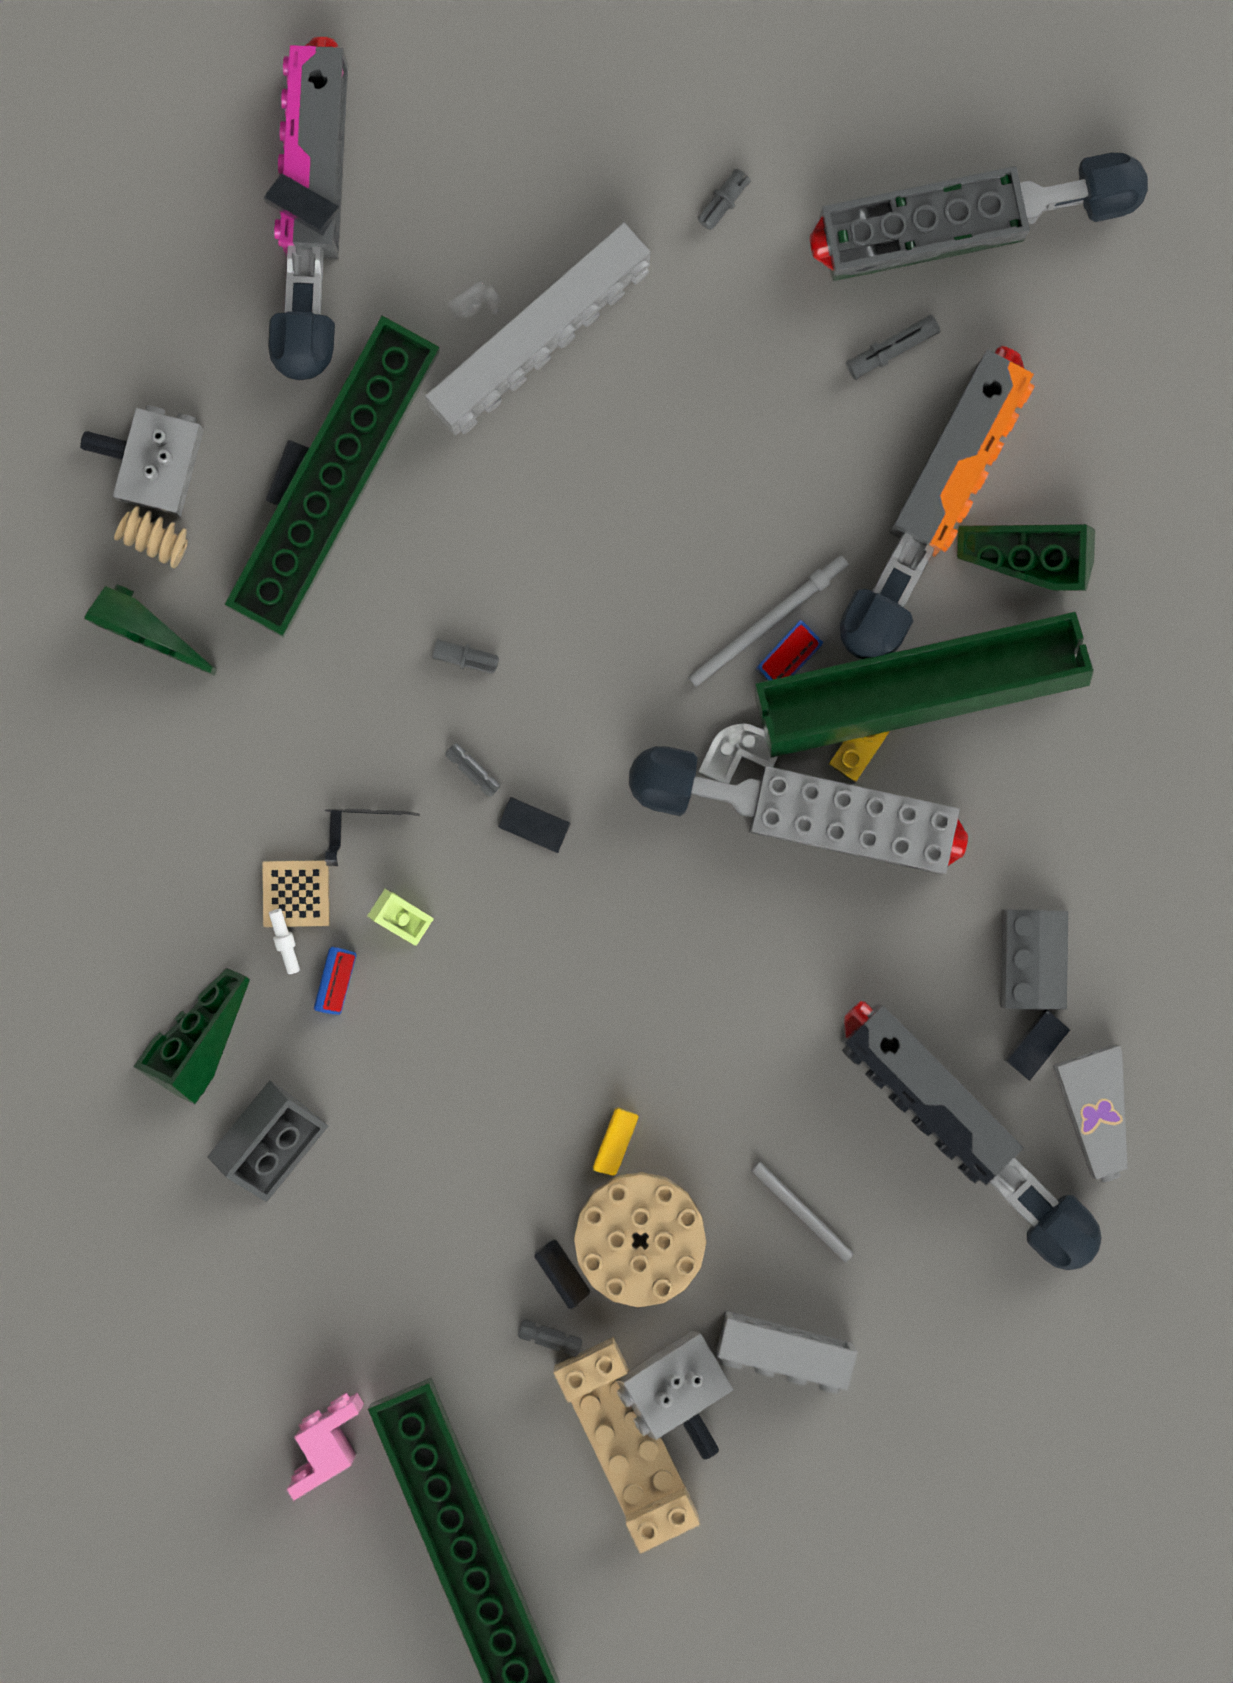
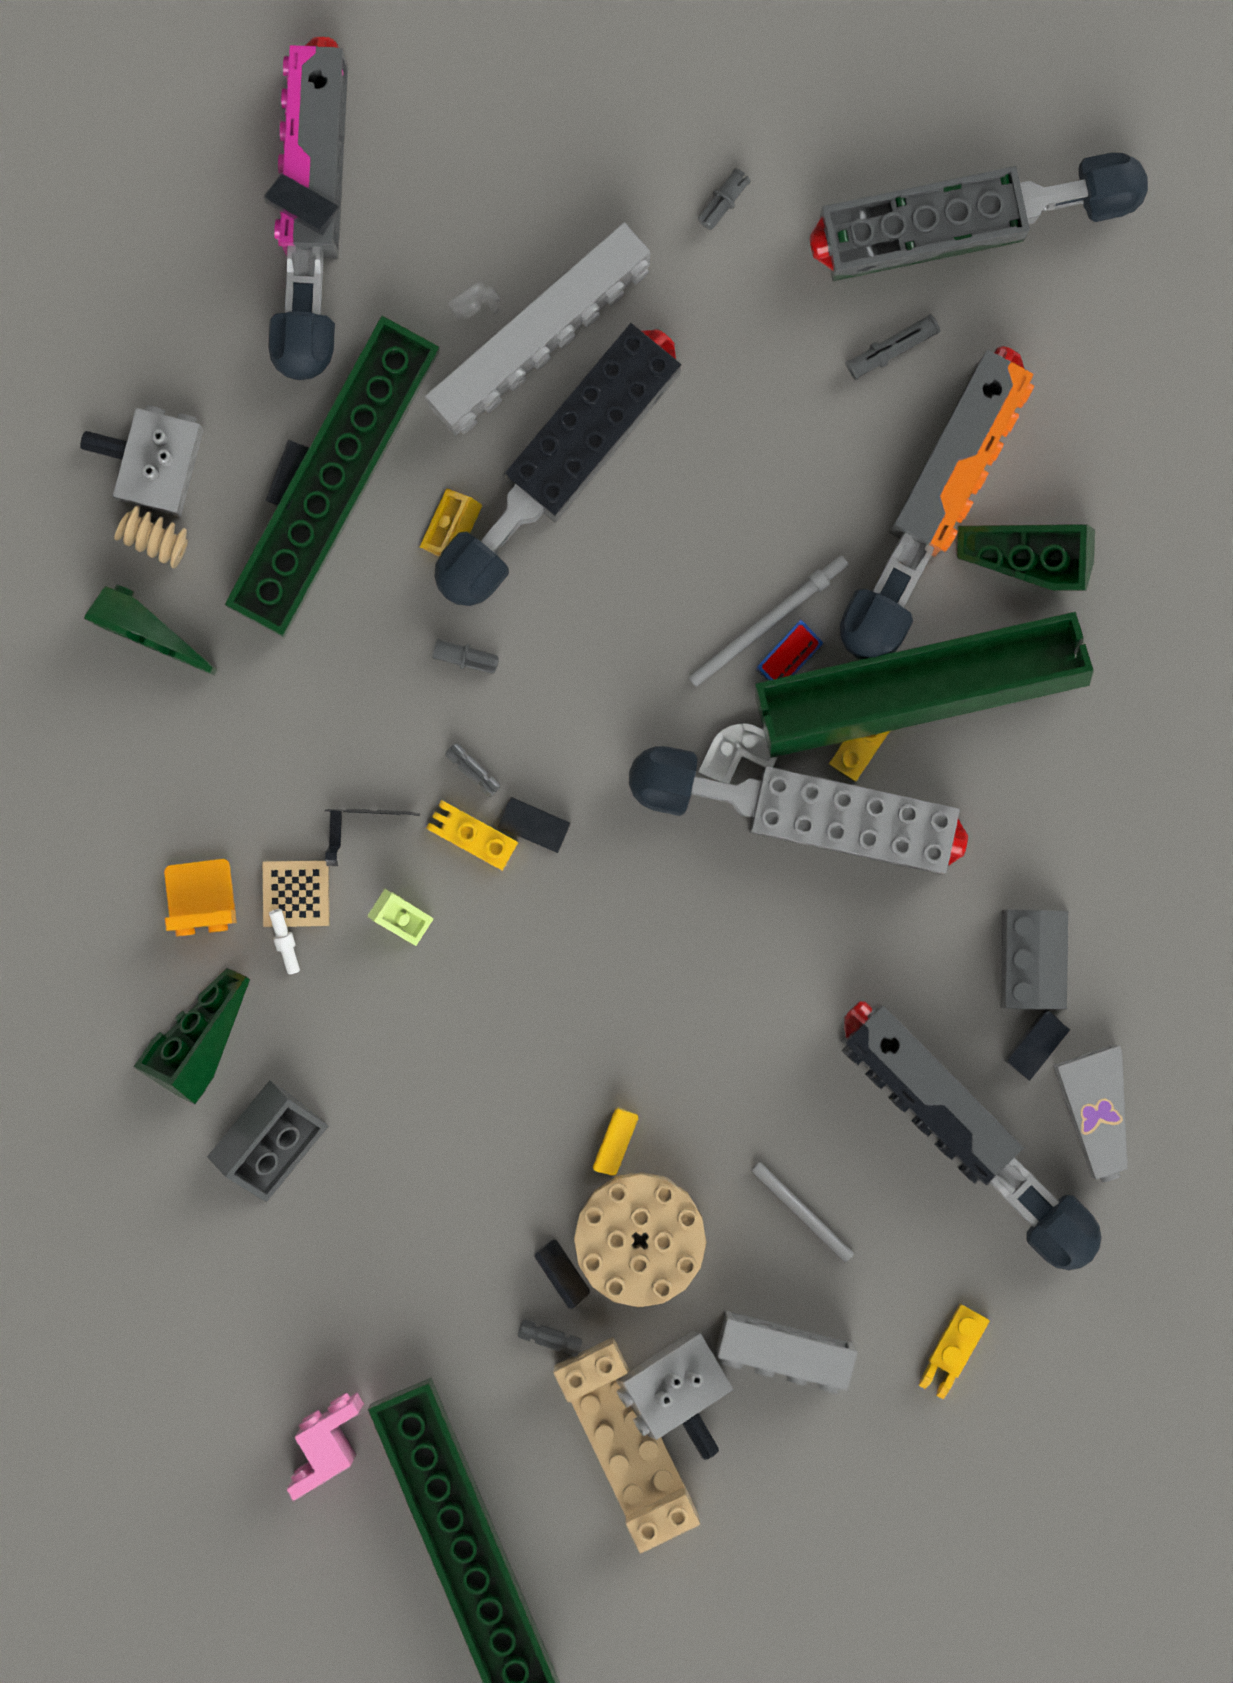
slope [314,946,357,1015] -> none
none -> light orange bracket [164,859,237,937]
none -> yellow slope [419,488,482,557]
none -> yellow hinge [426,800,519,871]
none -> black piece [434,323,682,606]
none -> yellow hinge [918,1303,990,1399]

